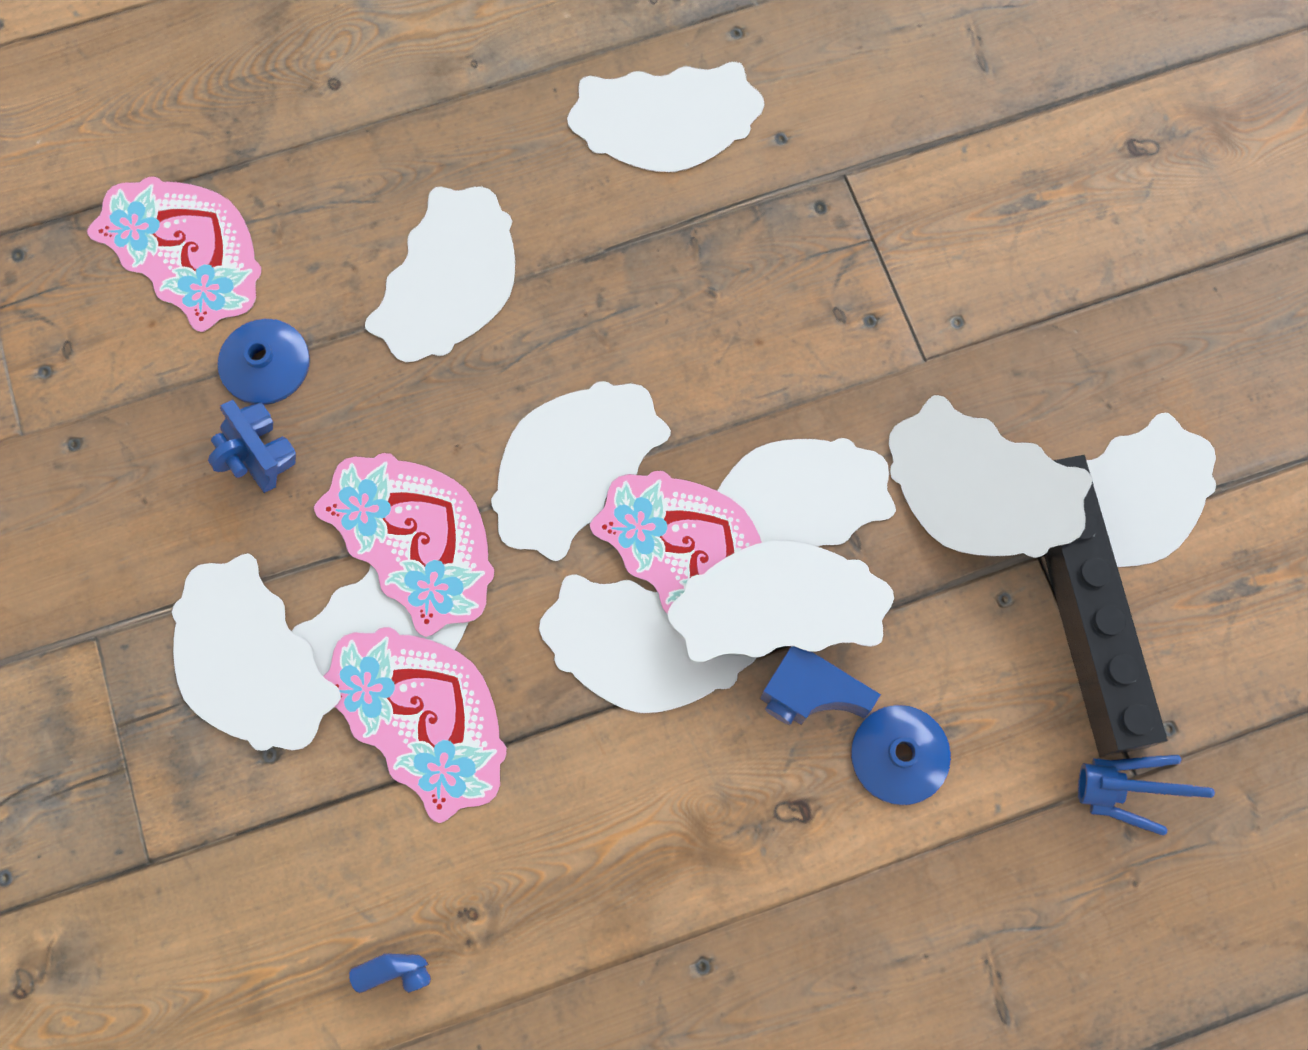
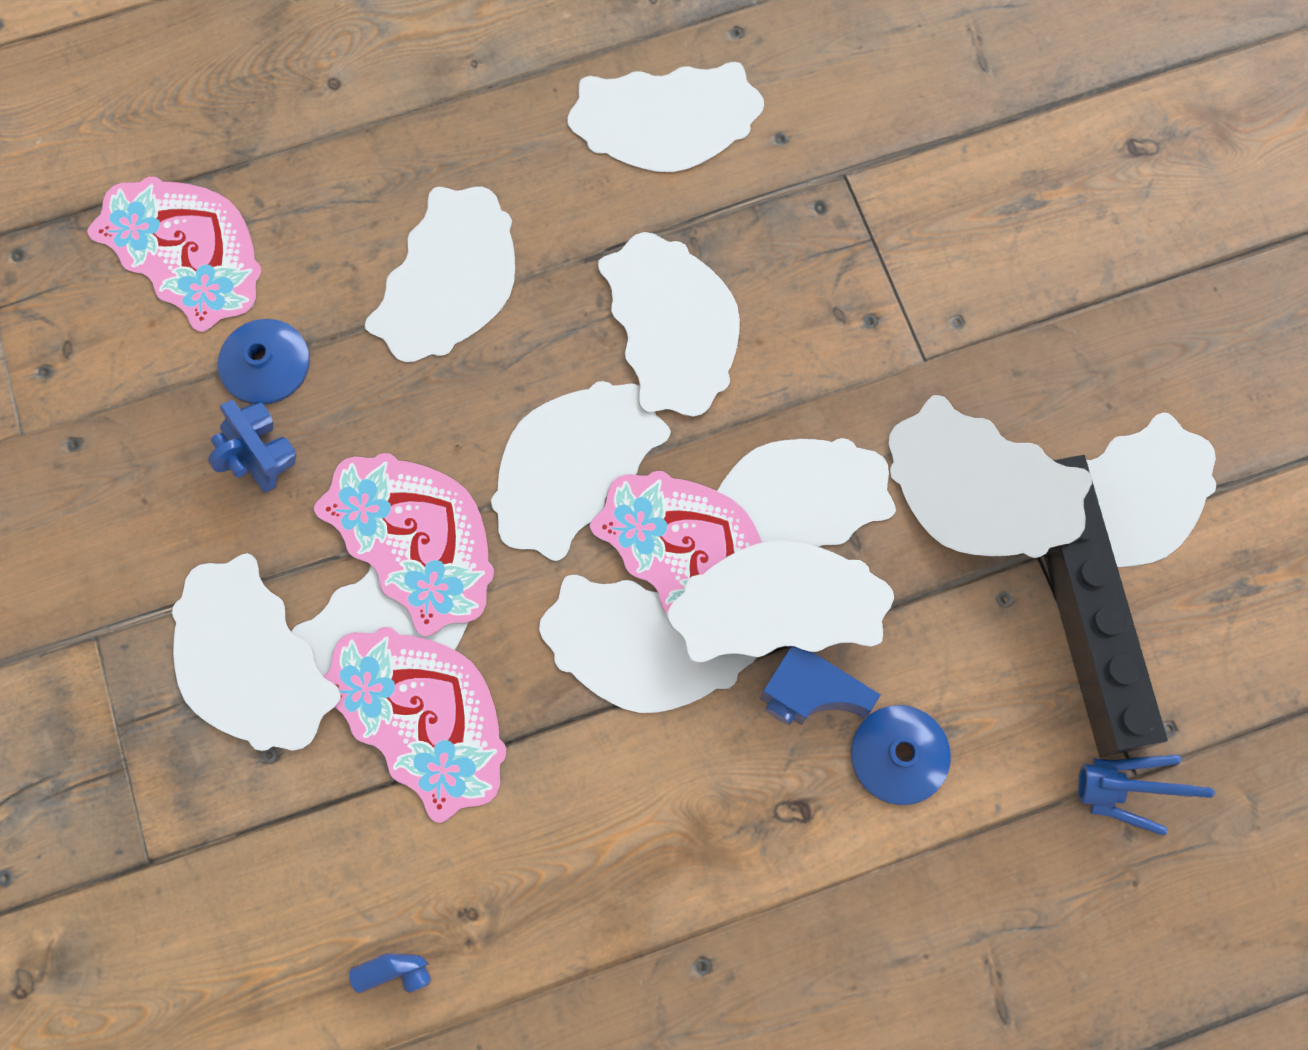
none -> white sticker [598,232,740,417]

